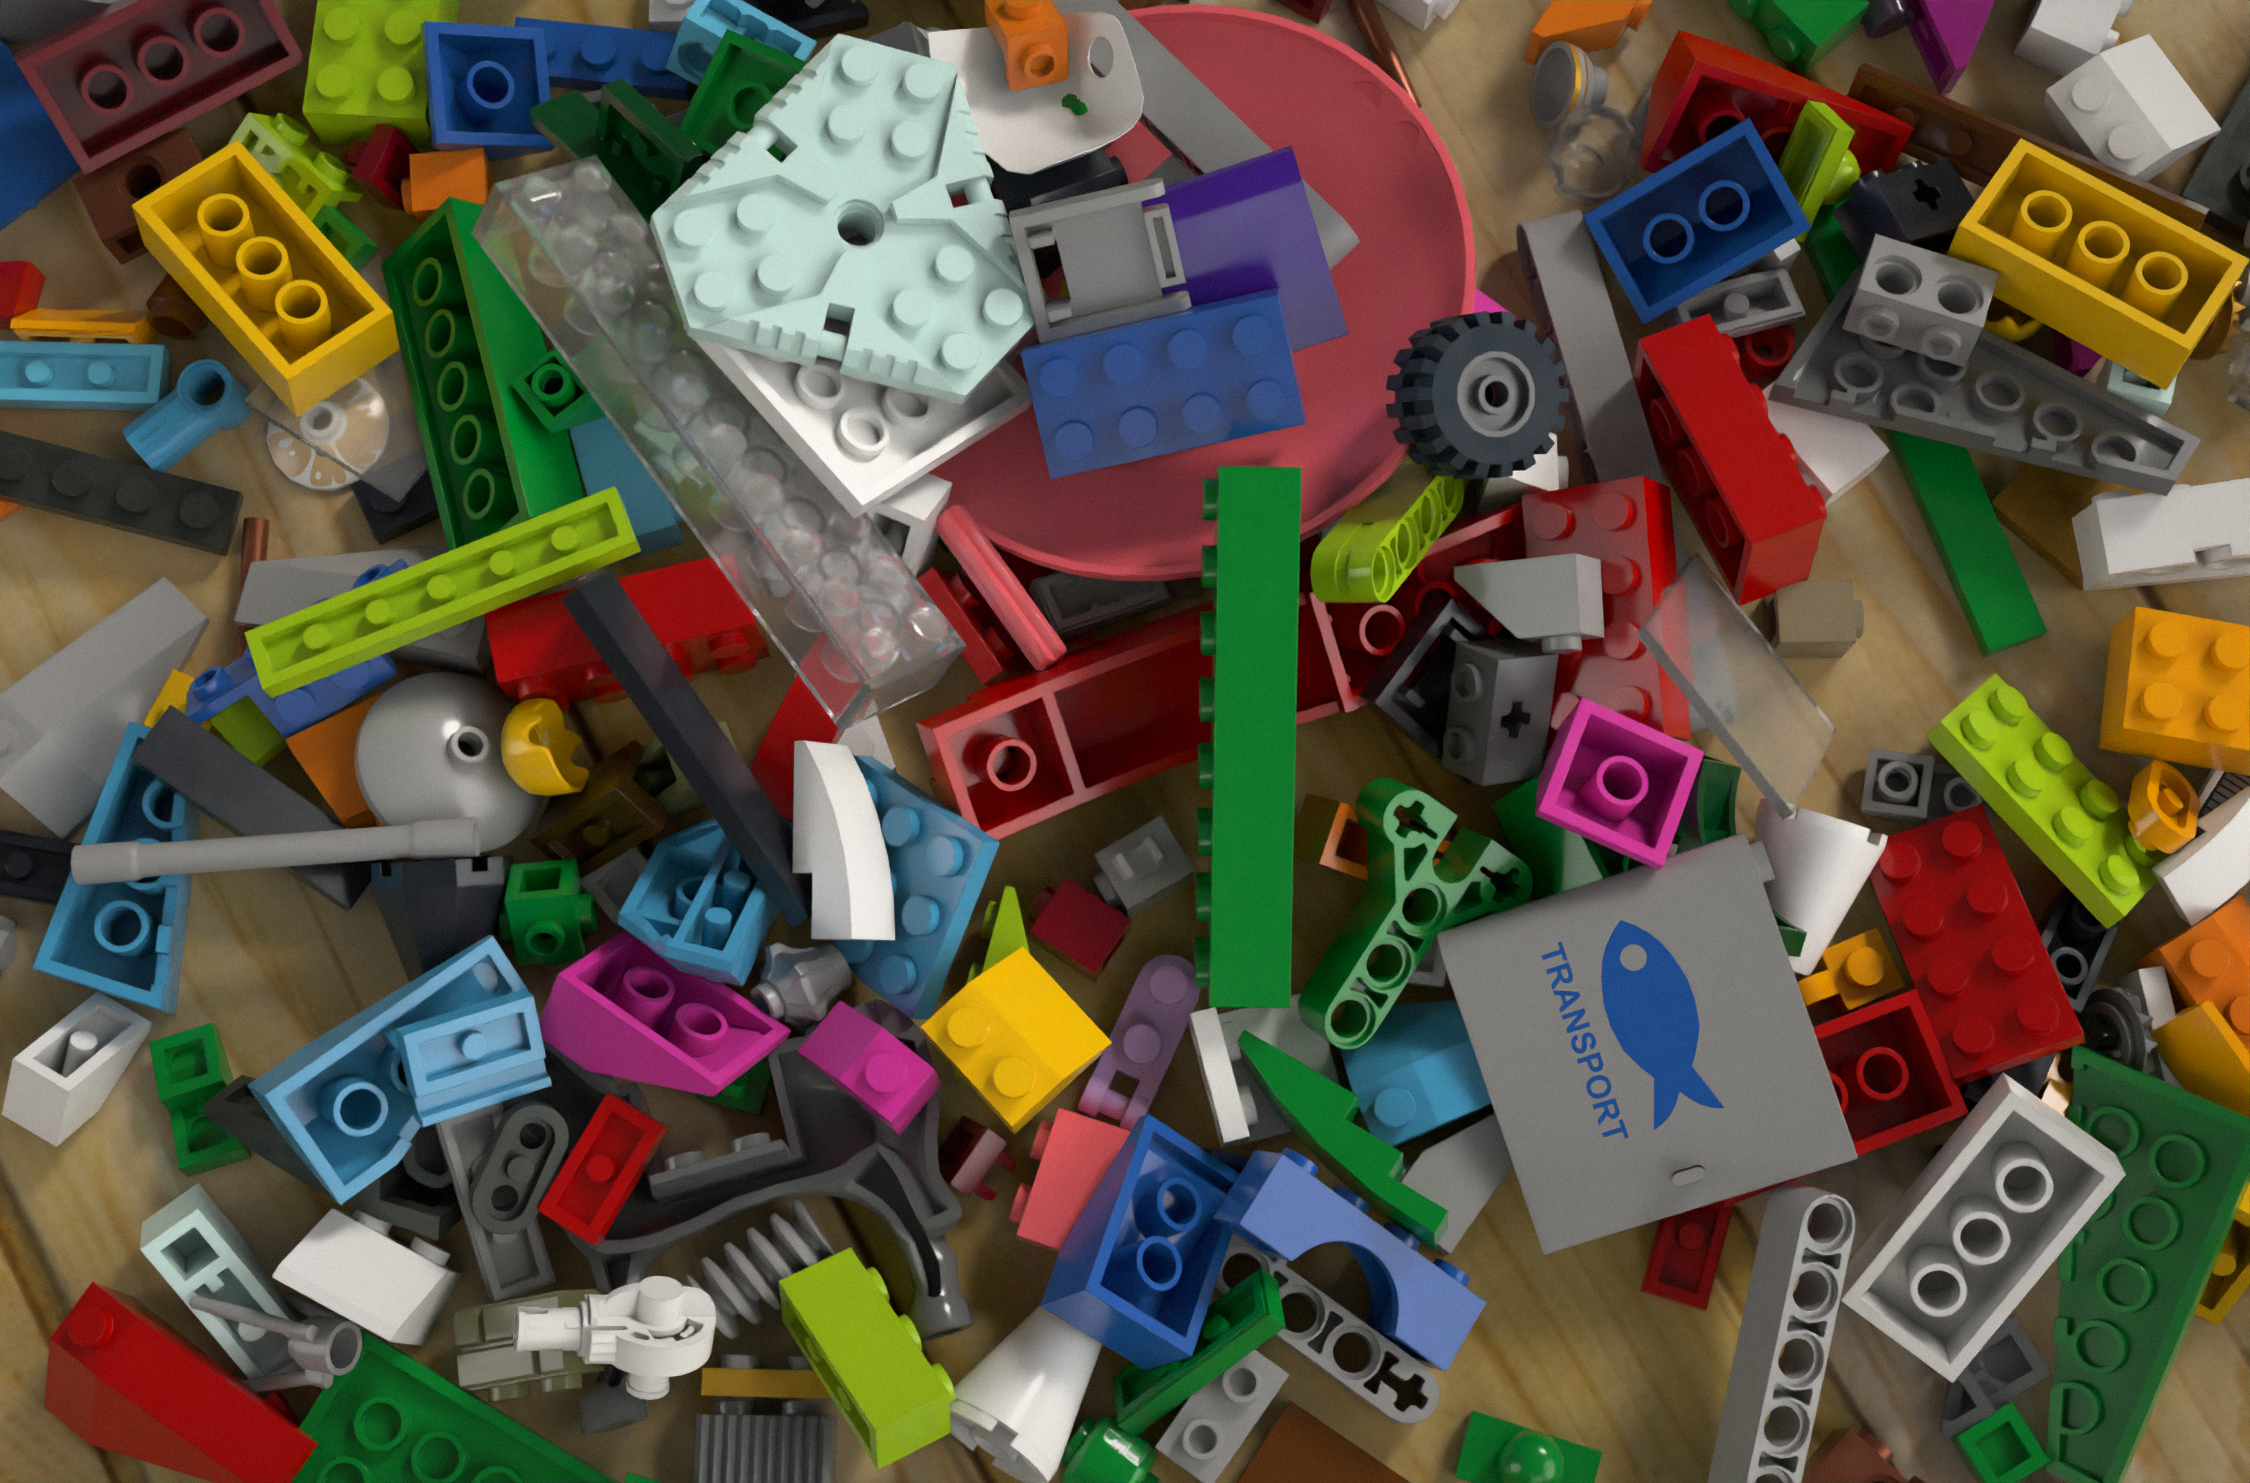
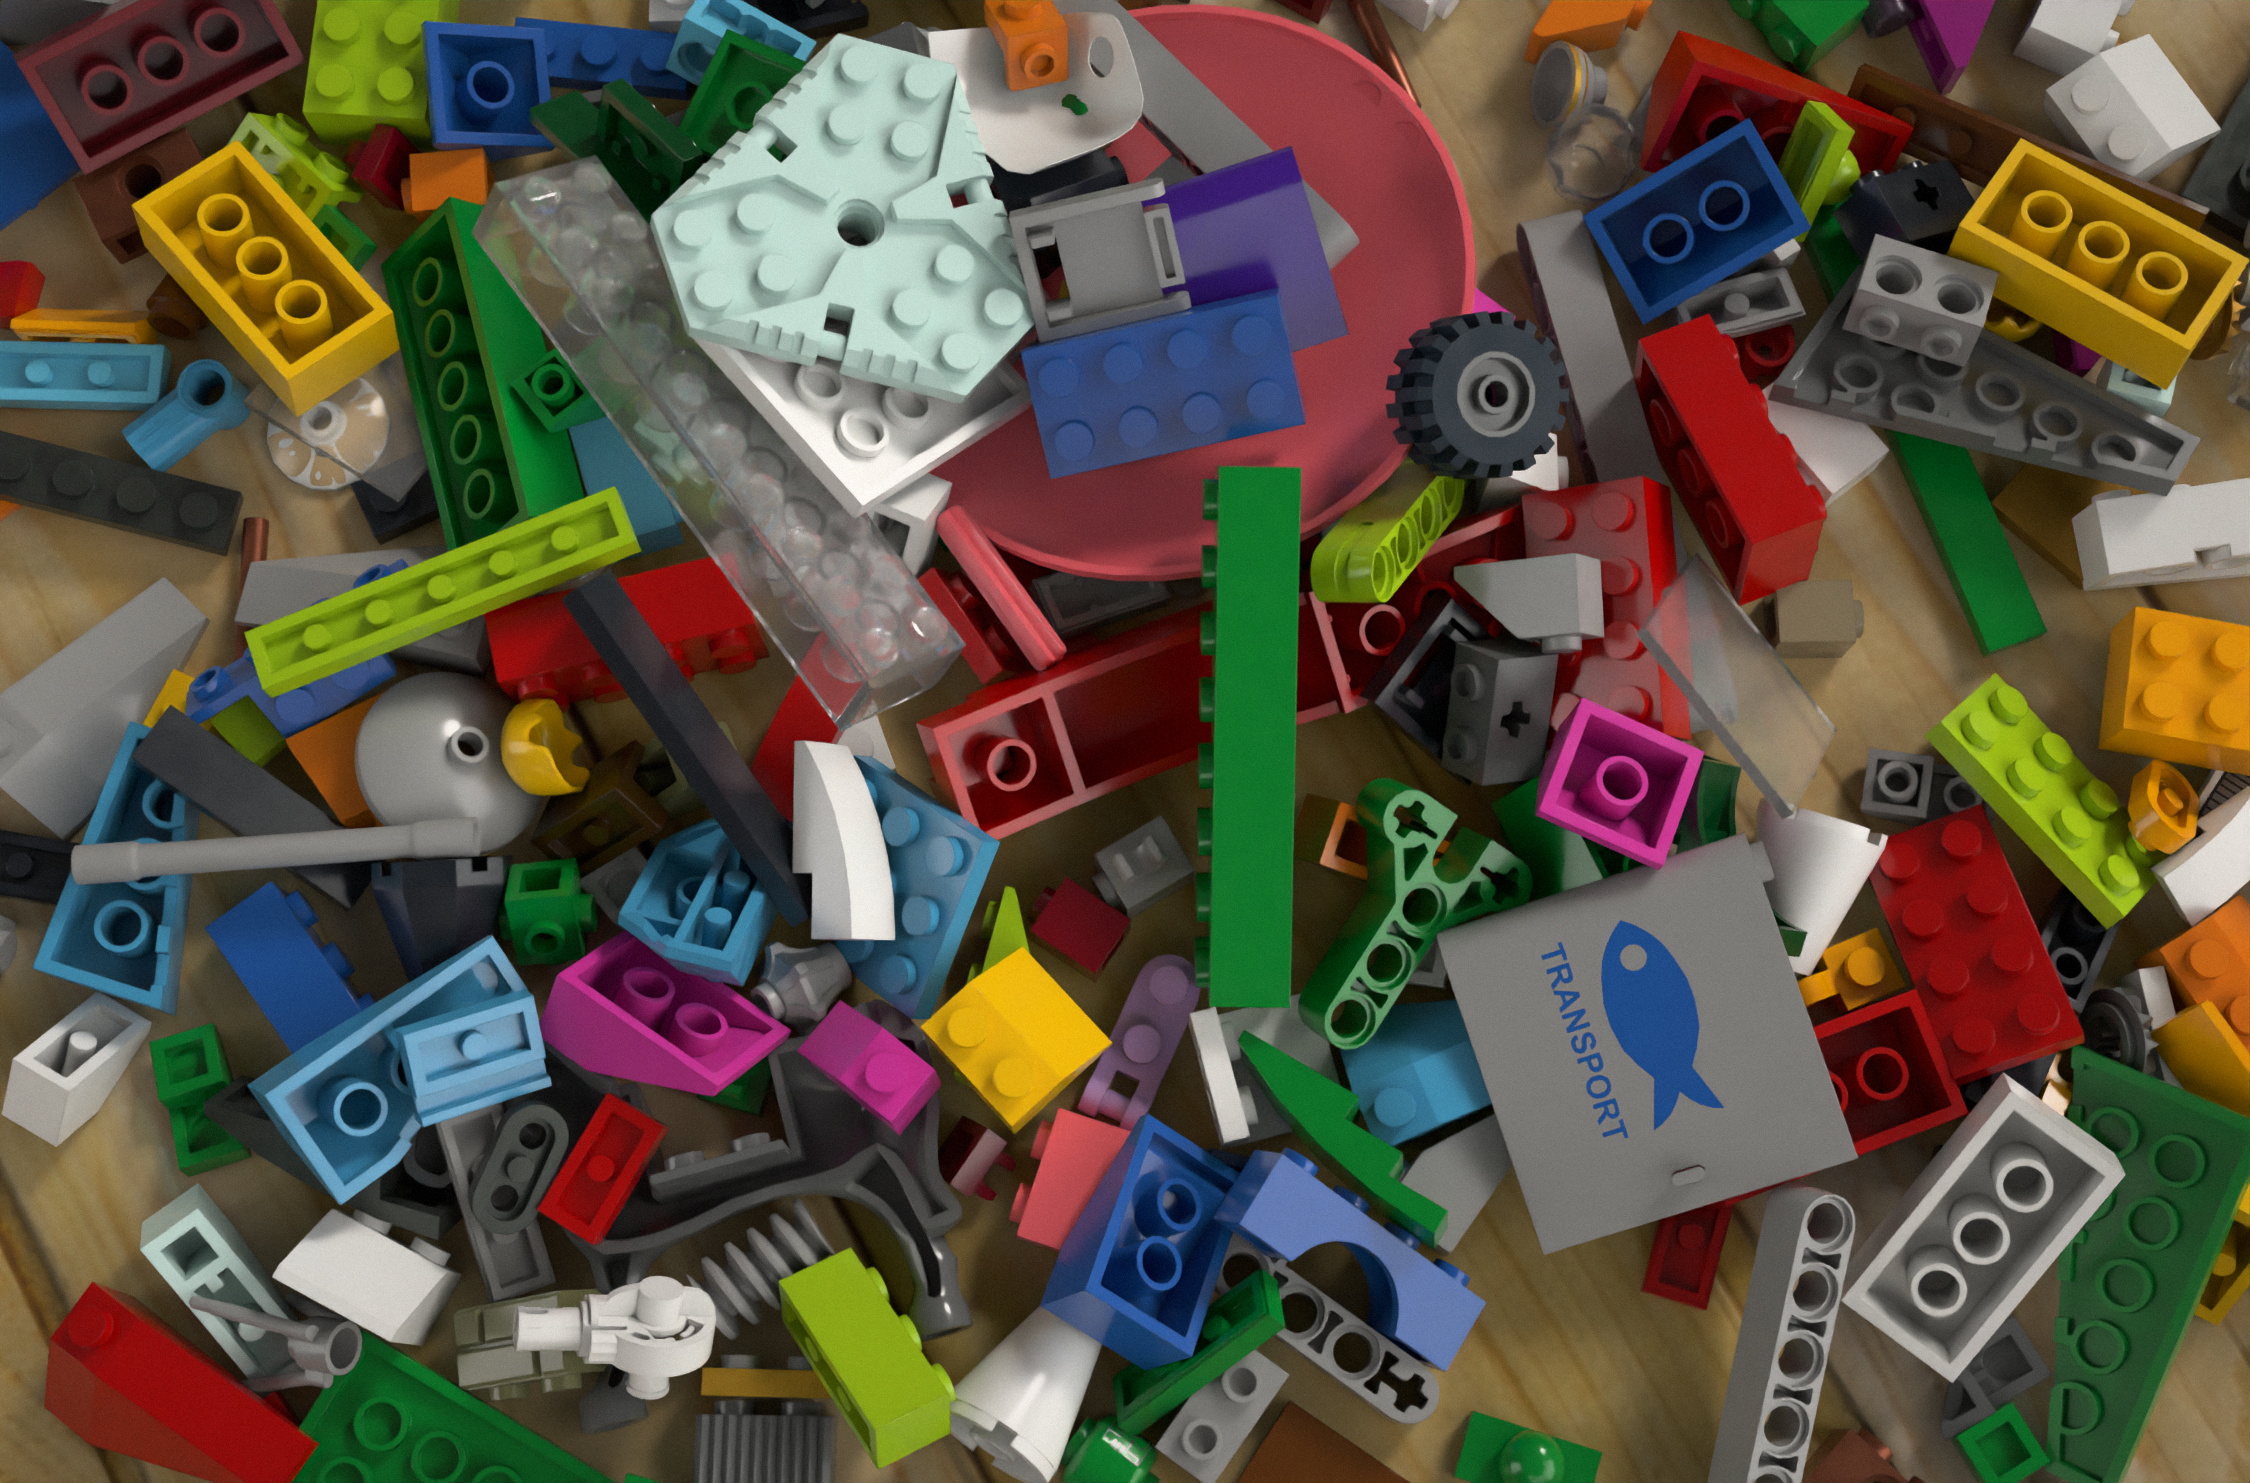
none -> blue brick [205,881,378,1054]

